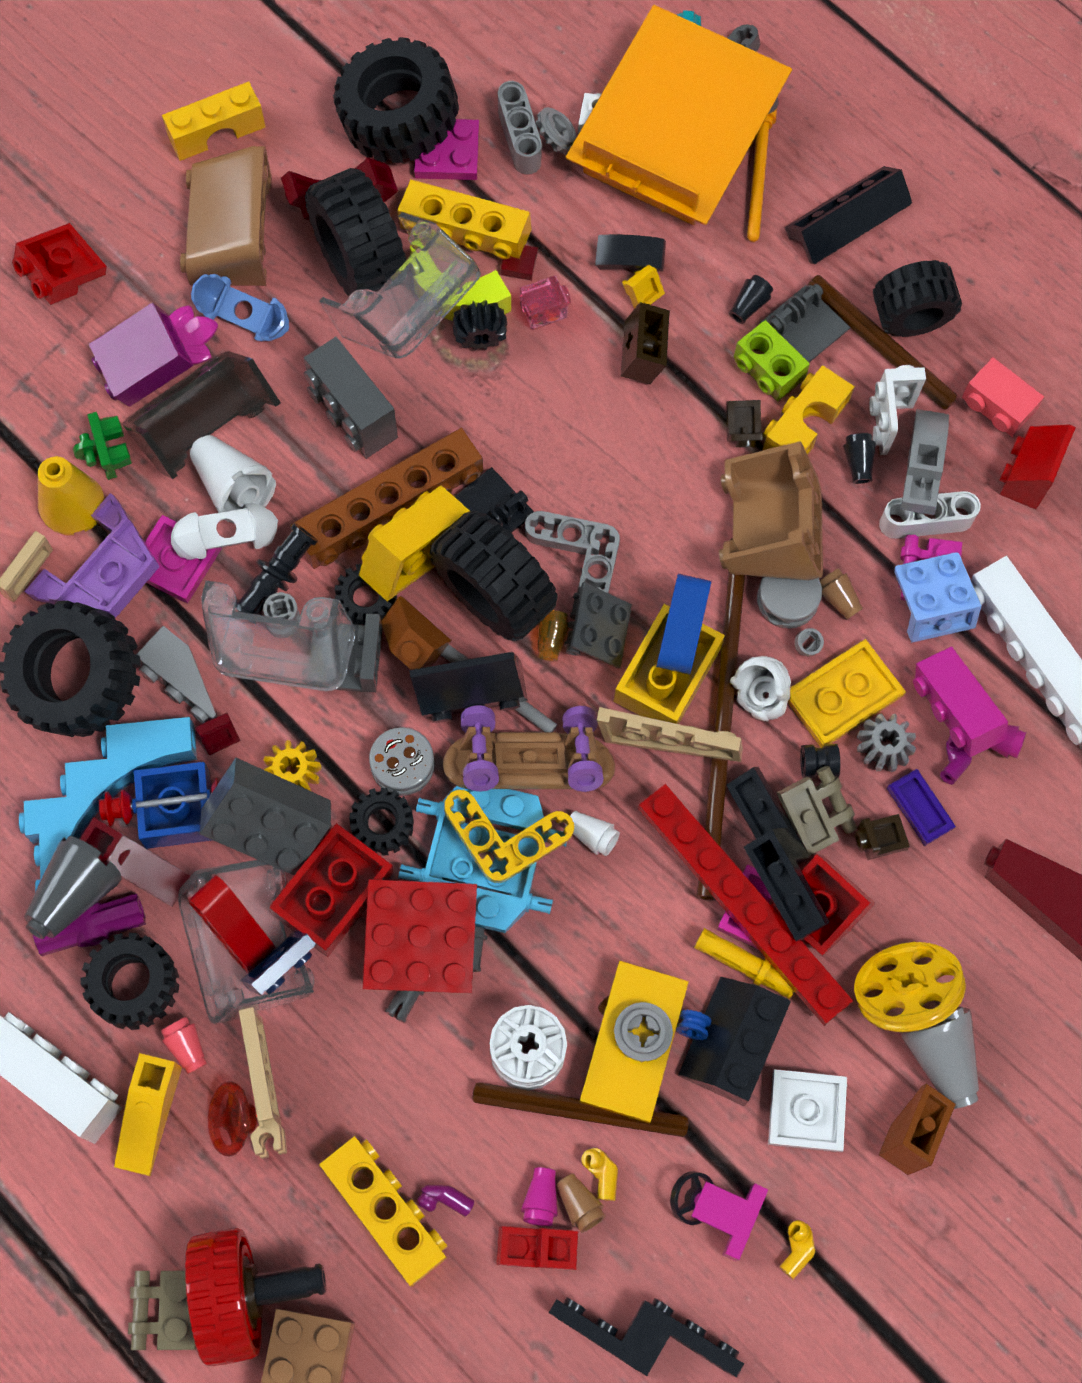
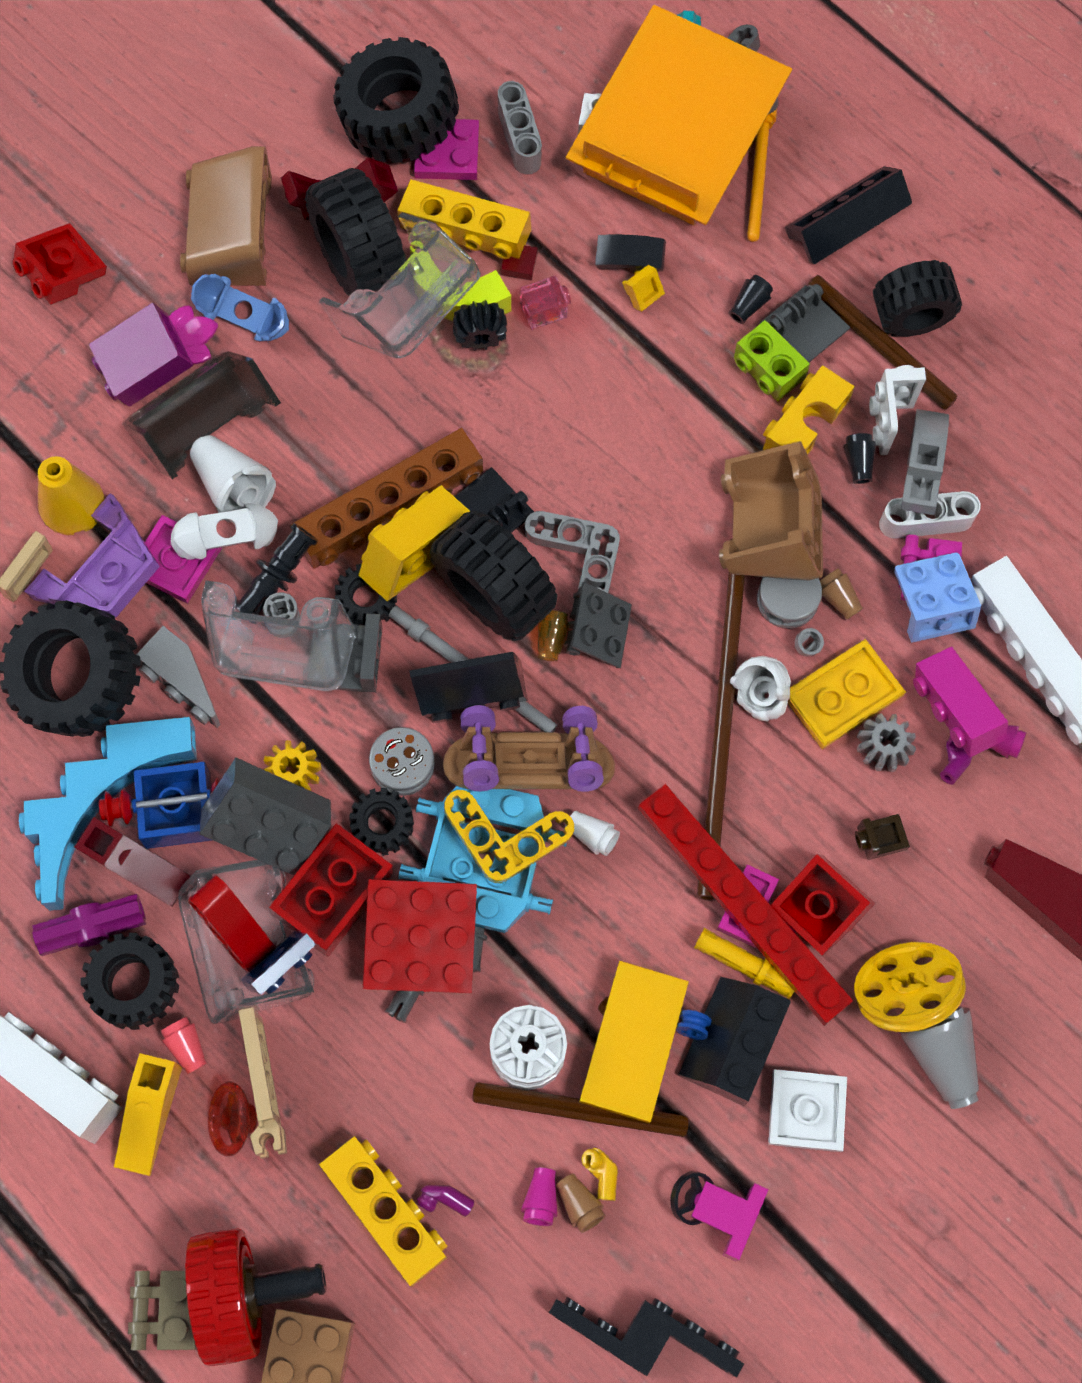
dark grey cone [24,836,122,939] -> none
green hips [73,412,132,480] -> none
yellow arch [162,81,266,161] -> none
dark red tile [196,713,241,755] -> none
dark grey brick [304,336,398,459] -> none
dark orange slope [381,596,452,670] -> none
red slope [497,1226,578,1270] -> none
light grey gear [536,107,577,155] -> none
tan wing [597,707,743,762] -> none
yellow brick [613,604,725,724] -> none
light grey gear [614,1002,673,1062] -> none
dark brown brick [621,302,670,384] -> none
blue beam [656,573,712,675] -> none
dark brown bracket [726,400,764,447] -> none
black bracket [726,767,830,941] -> none
dark tan plate [776,766,857,856] -> none
yellow arm [779,1220,815,1280] -> none
black wheel [800,744,841,779] -> none
dark orange slope [879,1083,956,1175] -> none
dark purple tile [886,769,956,846] -> none
coral brick [962,357,1044,438] -> none
red slope [999,424,1076,510] -> none

